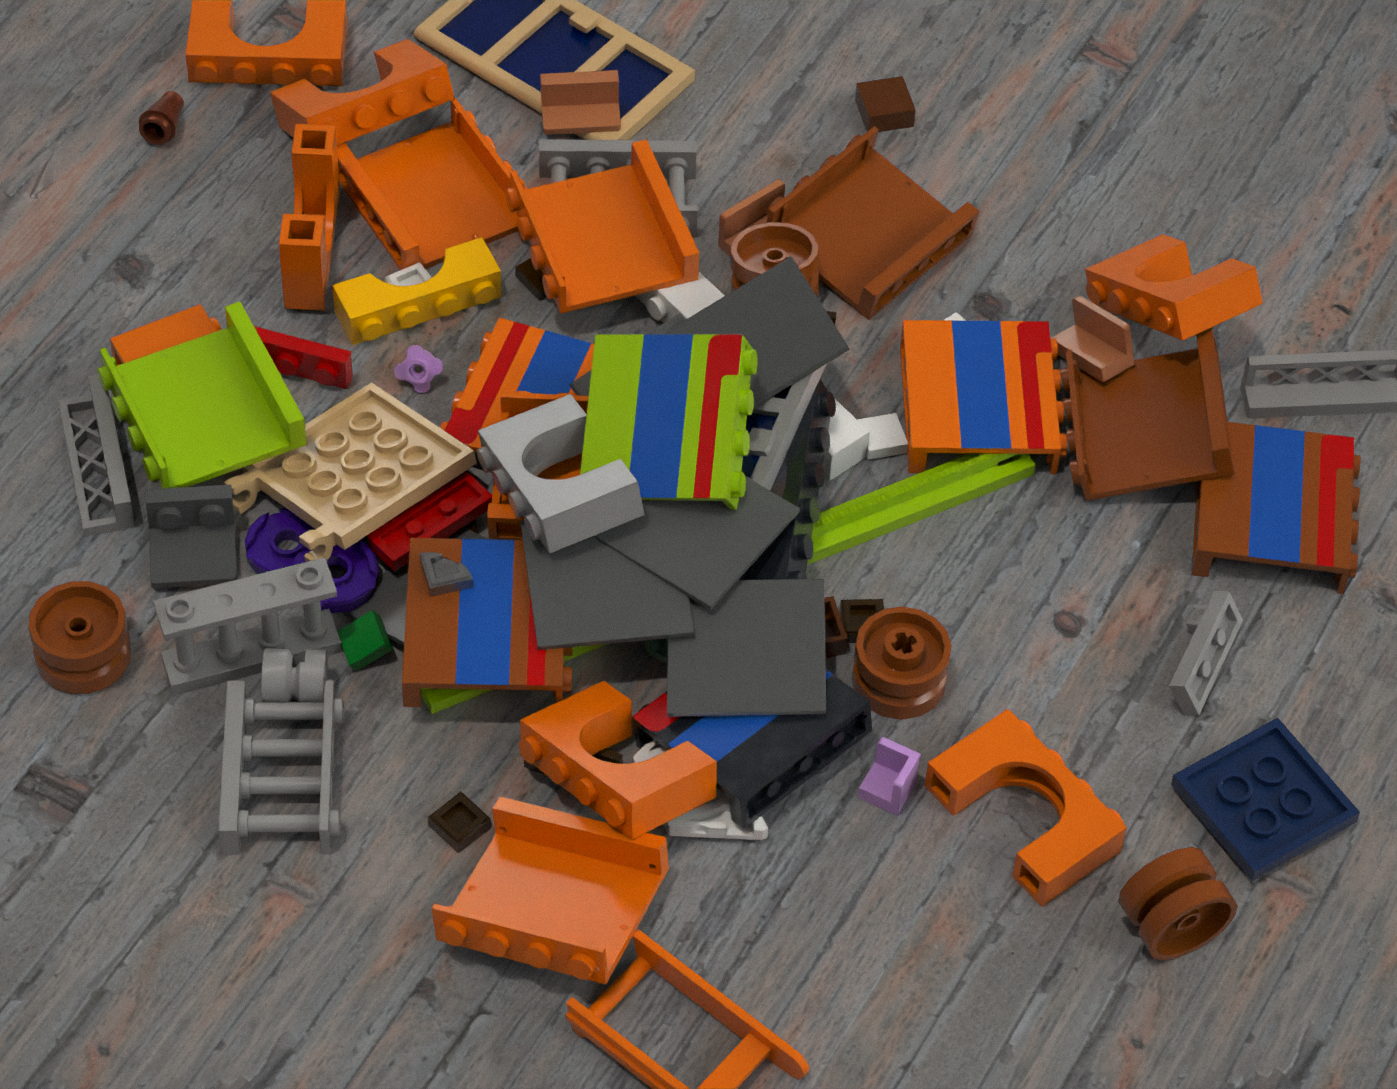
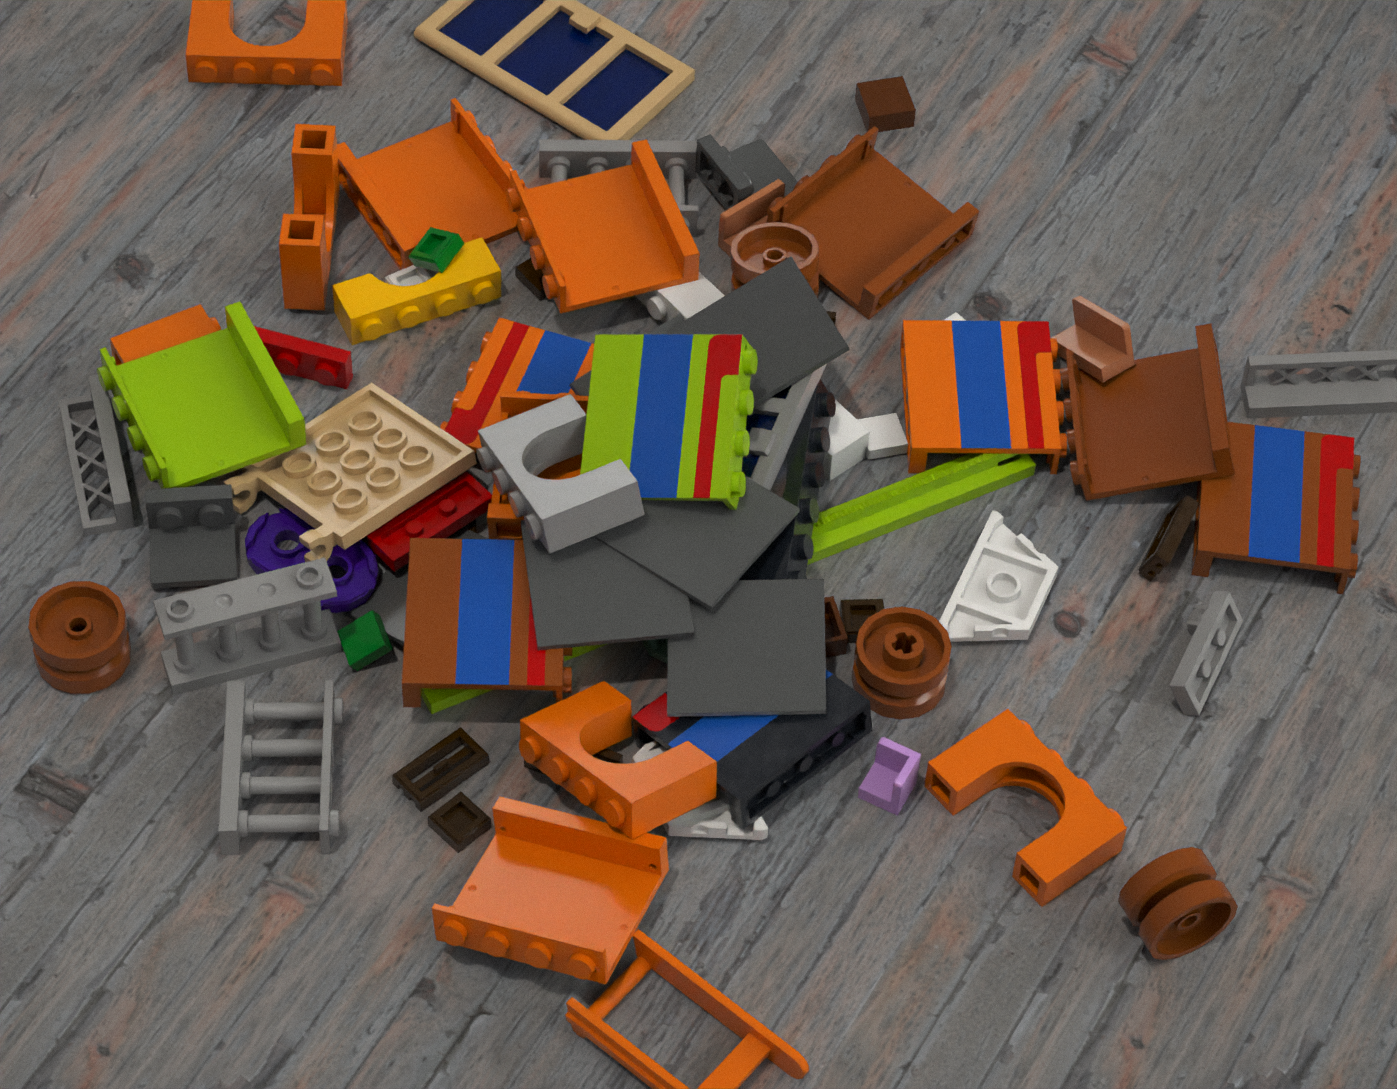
copper cone [139,91,184,145] -> none
light grey wheel [261,648,328,702] -> none
orange arch [270,39,455,145] -> none
lavender plate [394,345,443,393] -> none
flat silver tile [420,552,473,597] -> none
nougat panel [540,70,621,135] -> none
orange arch [1085,234,1263,340] -> none
dark blue plate [1171,718,1360,881] -> none
none -> dark brown tile [392,727,489,812]
none -> green tile [408,227,464,273]
none -> dark grey bracket [695,134,798,210]
none -> white wing [939,510,1058,642]
none -> dark brown tile [1138,495,1200,581]

